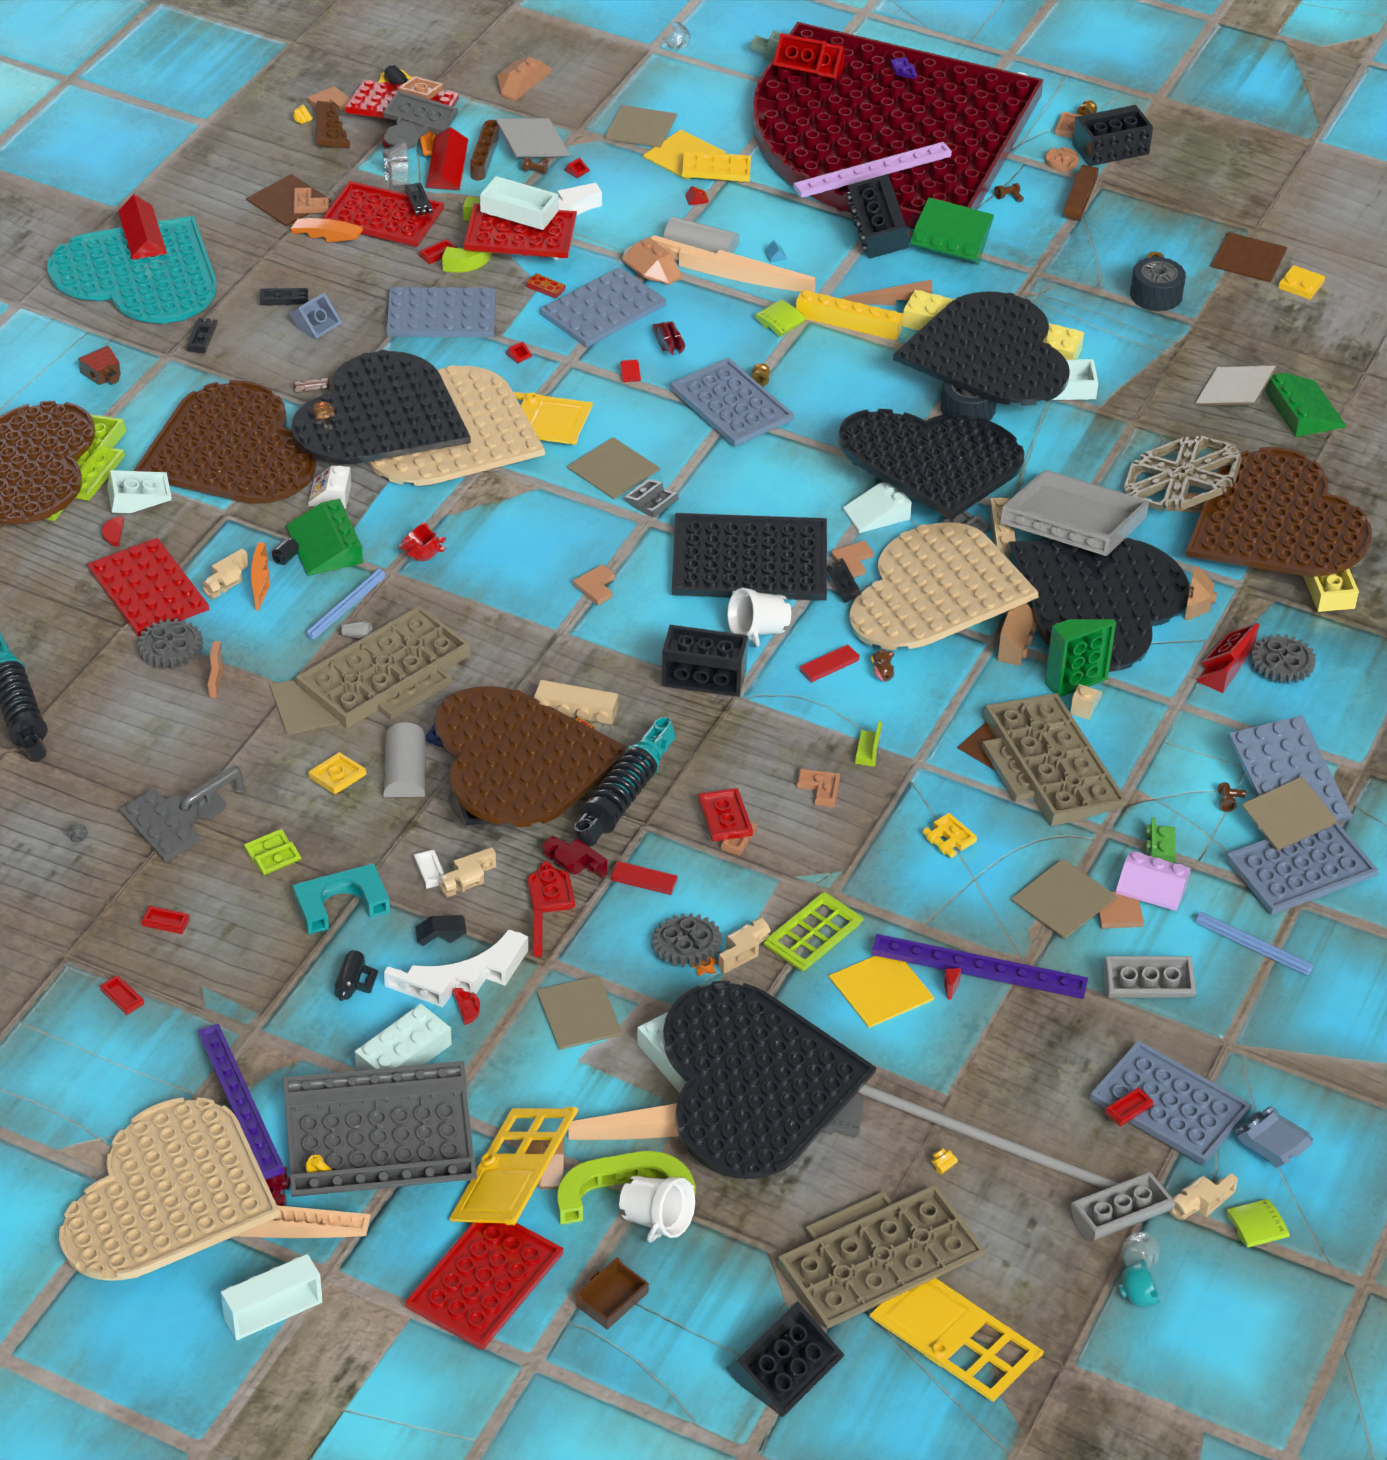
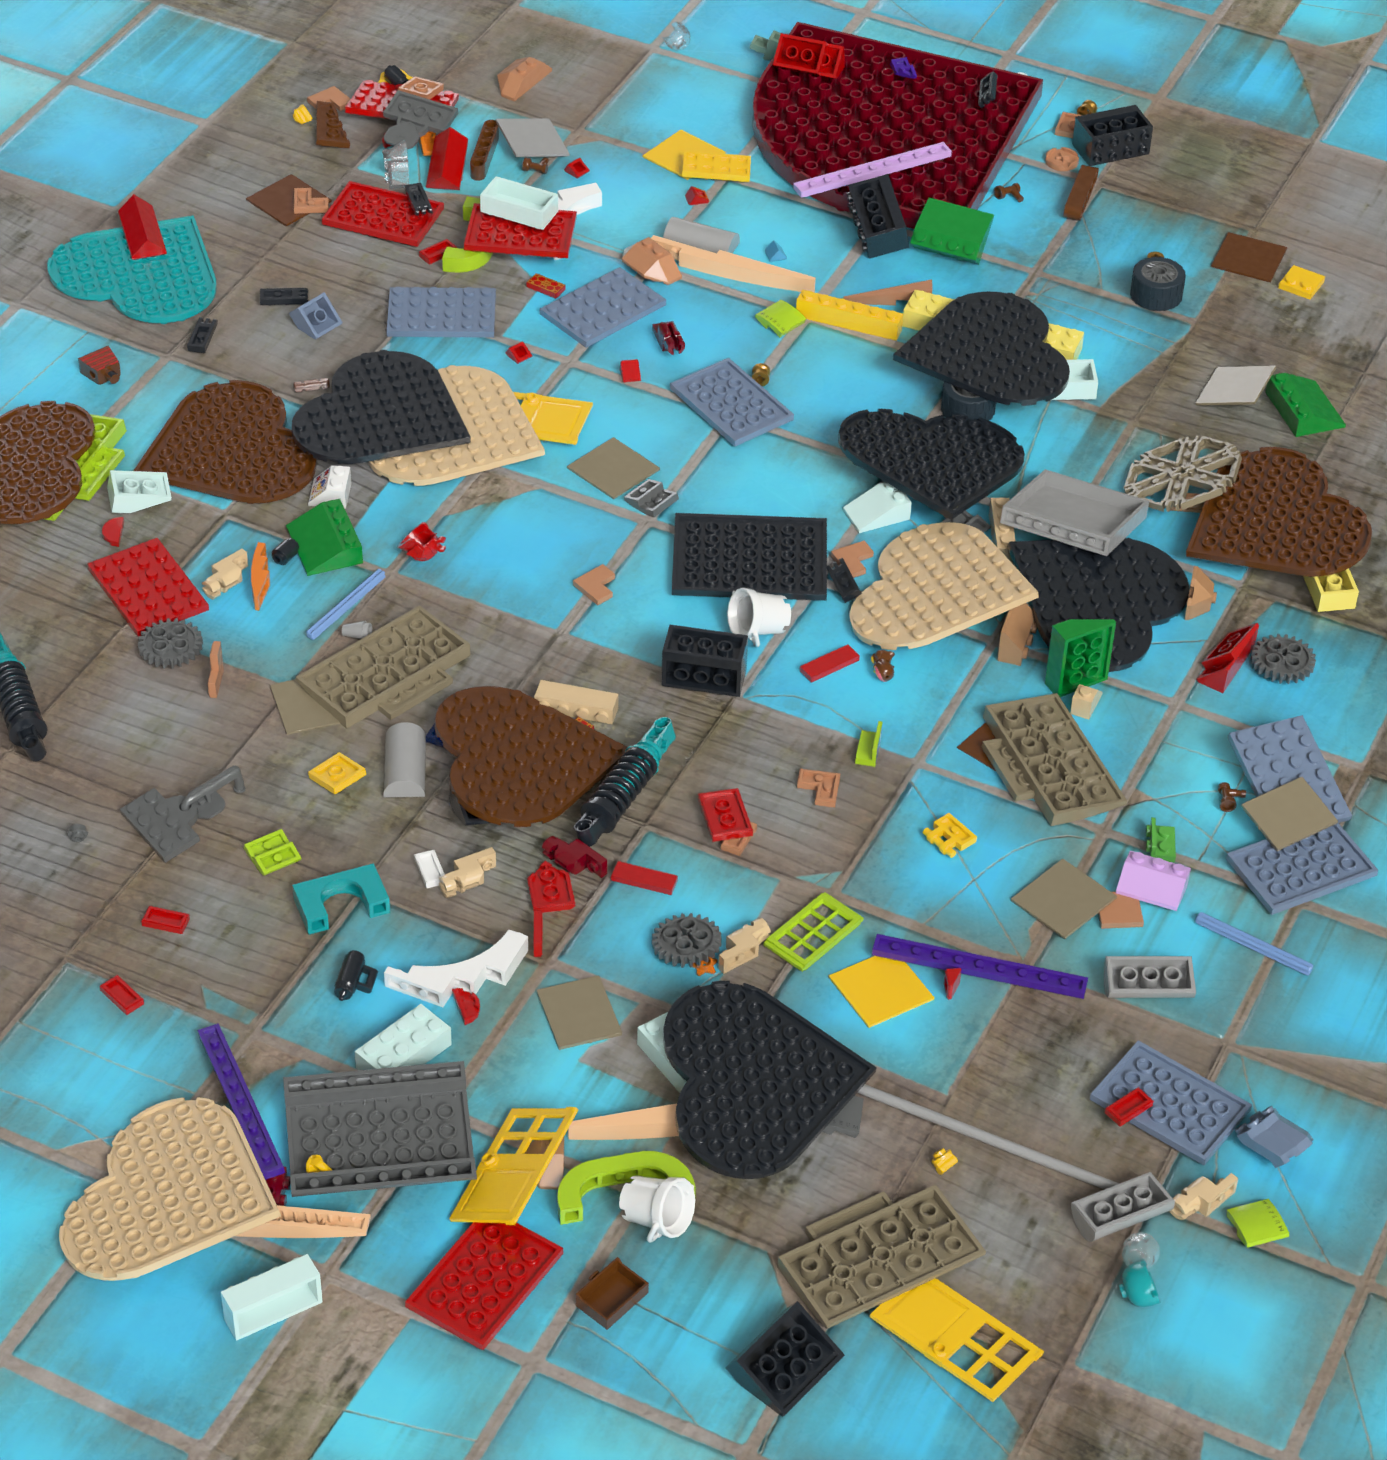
orange slope [291,218,363,243] -> none
clear orange tile [313,402,335,420] -> none
black slope [415,915,467,946] -> none
dark tan piece [605,105,677,148] -> none
none -> black hinge [978,71,997,108]

